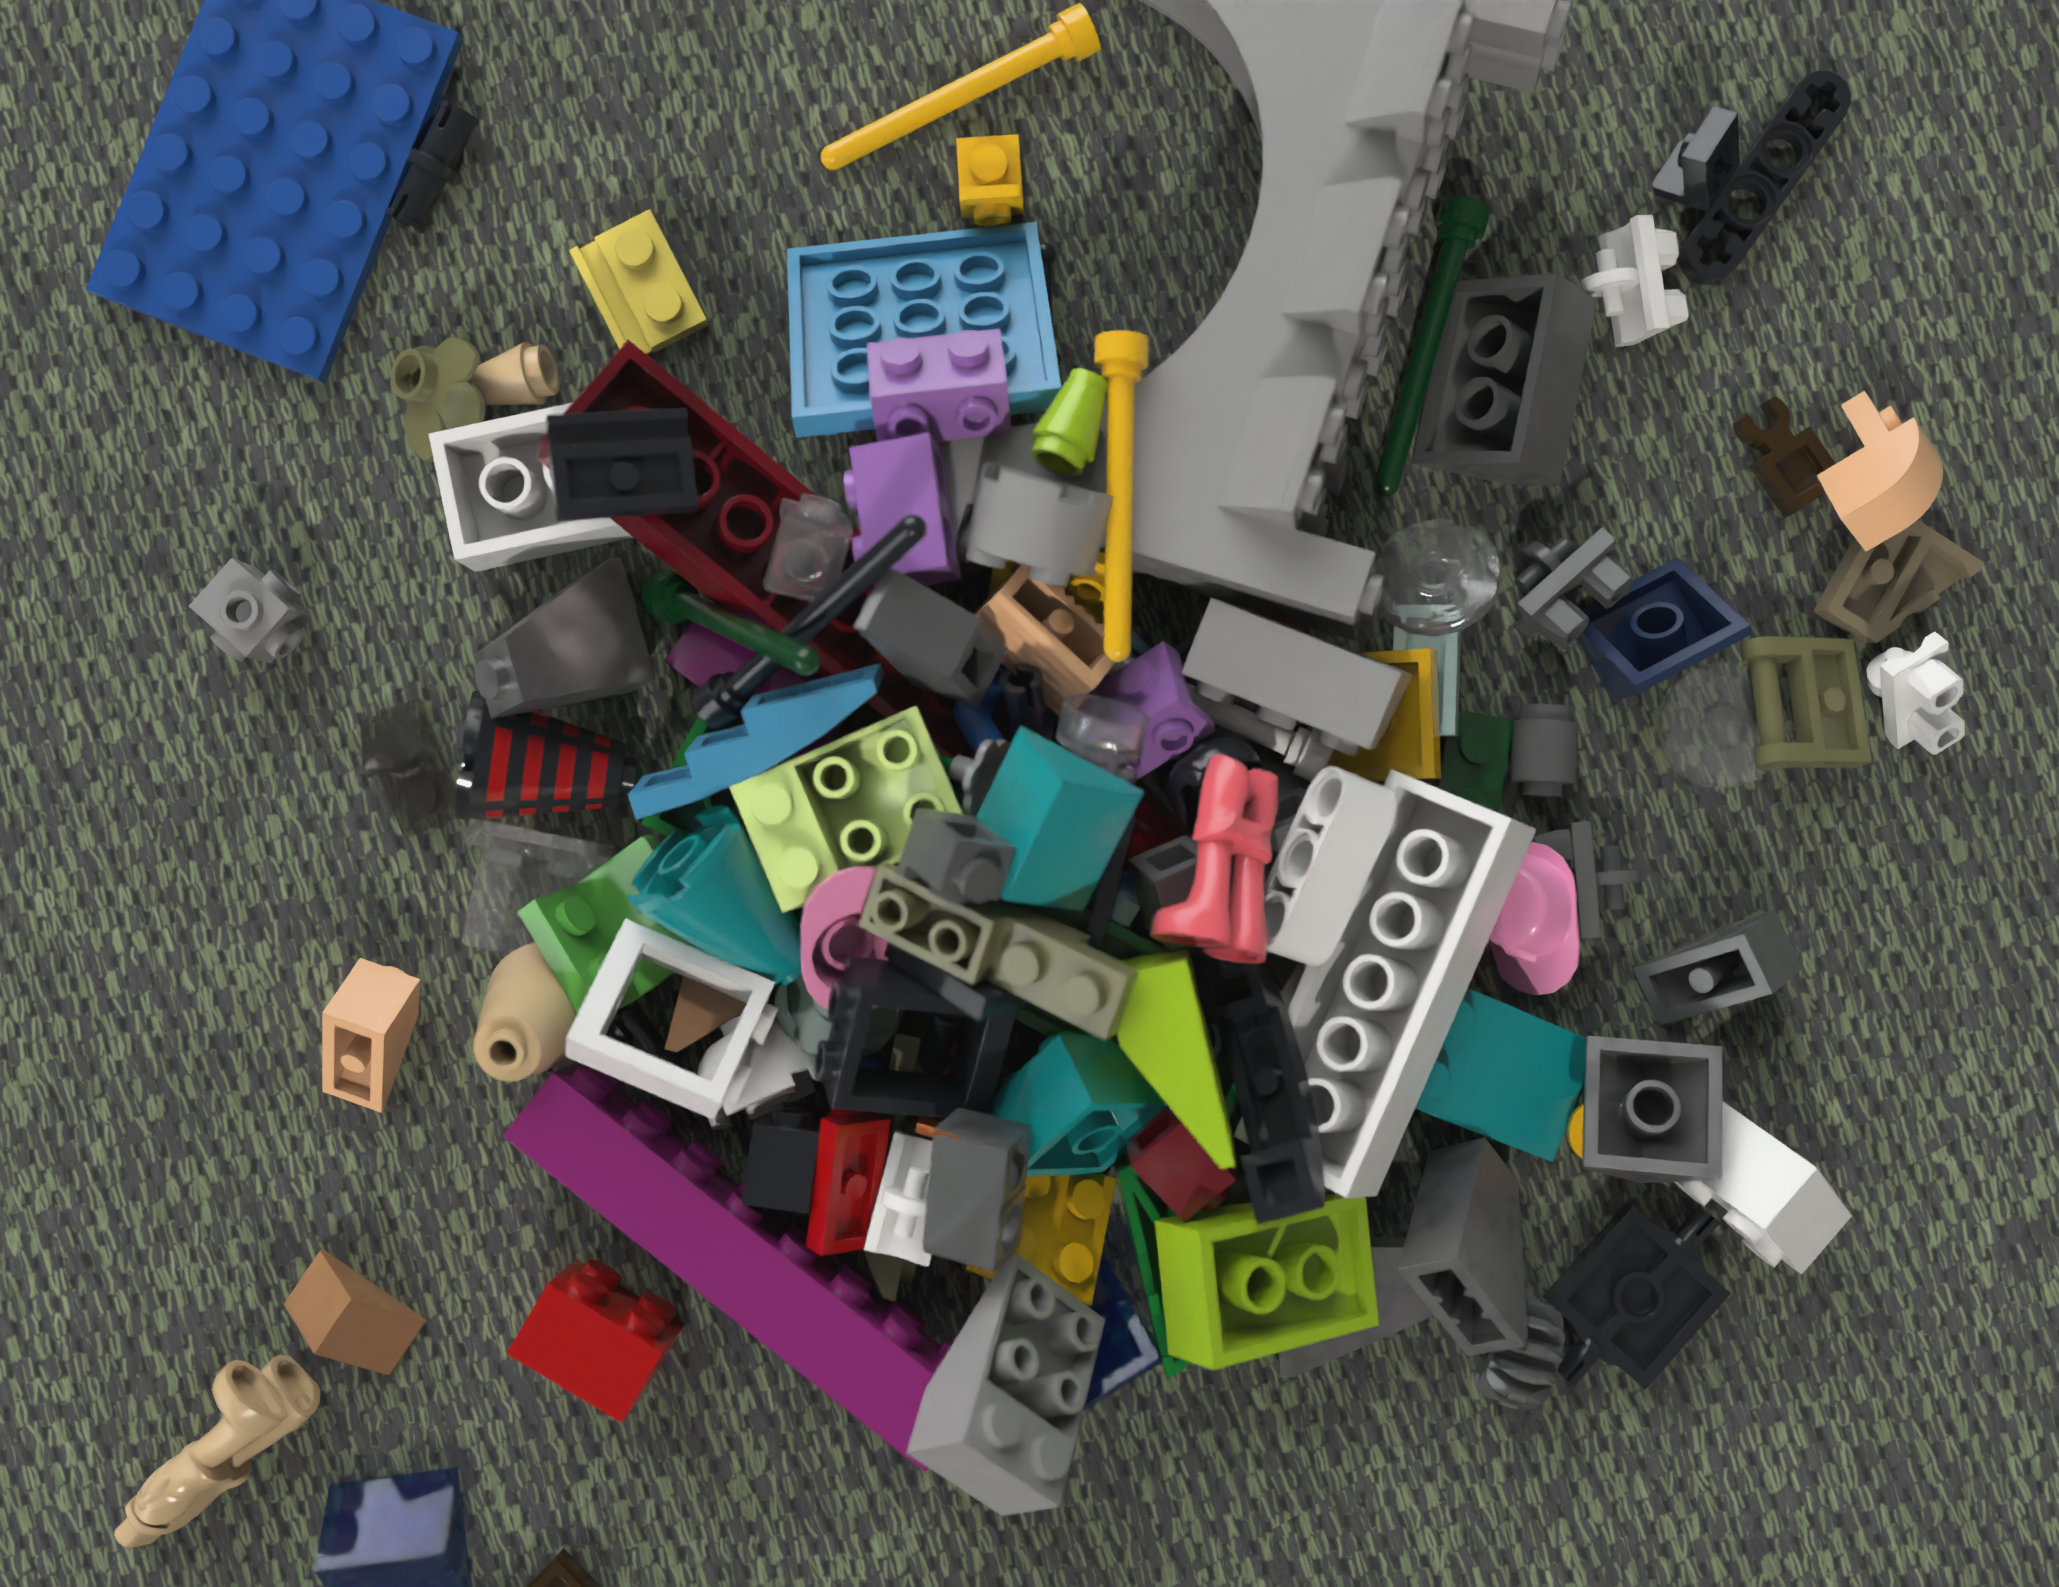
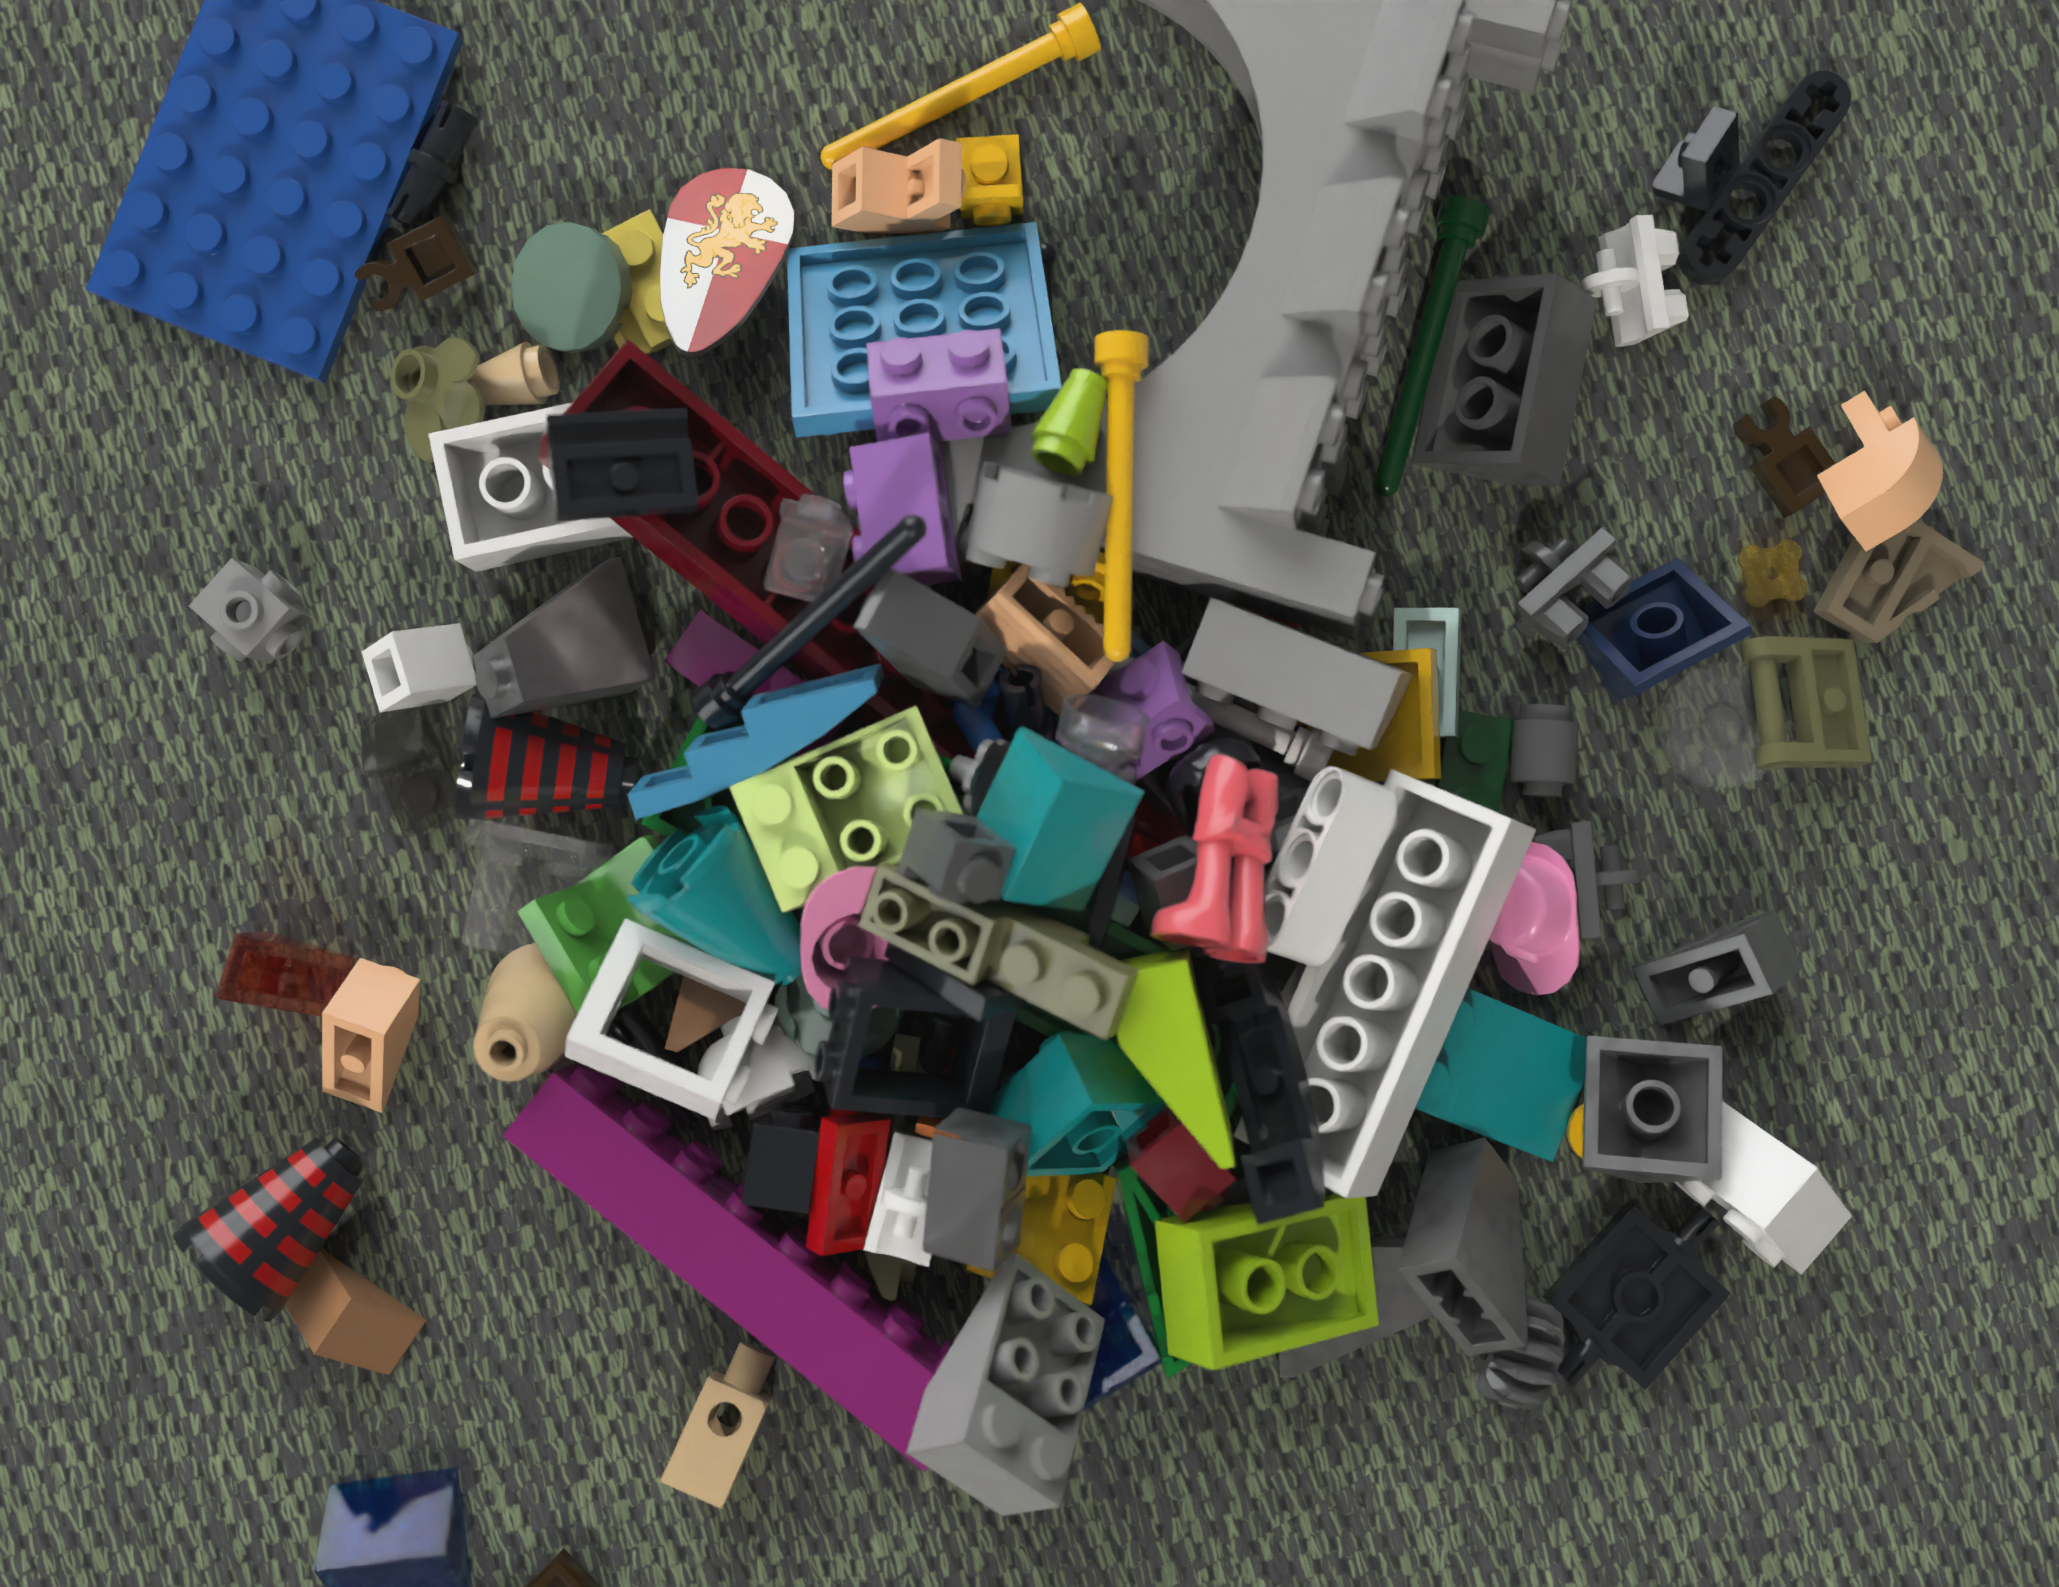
tan piece [114,1355,320,1548] -> none
red brick [506,1259,686,1423] -> none
dark green piece [641,569,820,675] -> none
clear tile [1374,519,1502,637] -> none
white hips [1866,632,1965,755] -> none
none -> black cone [173,1137,363,1322]
none -> clear red slope [215,931,359,1017]
none -> dark brown plate [354,213,480,311]
none -> white brick [362,623,477,712]
none -> sand green tile [511,222,632,353]
none -> shield [660,168,795,358]
none -> tan torso [660,1342,775,1509]
none -> light nougat brick [832,138,966,234]
none -> clear yellow plate [1738,540,1808,607]

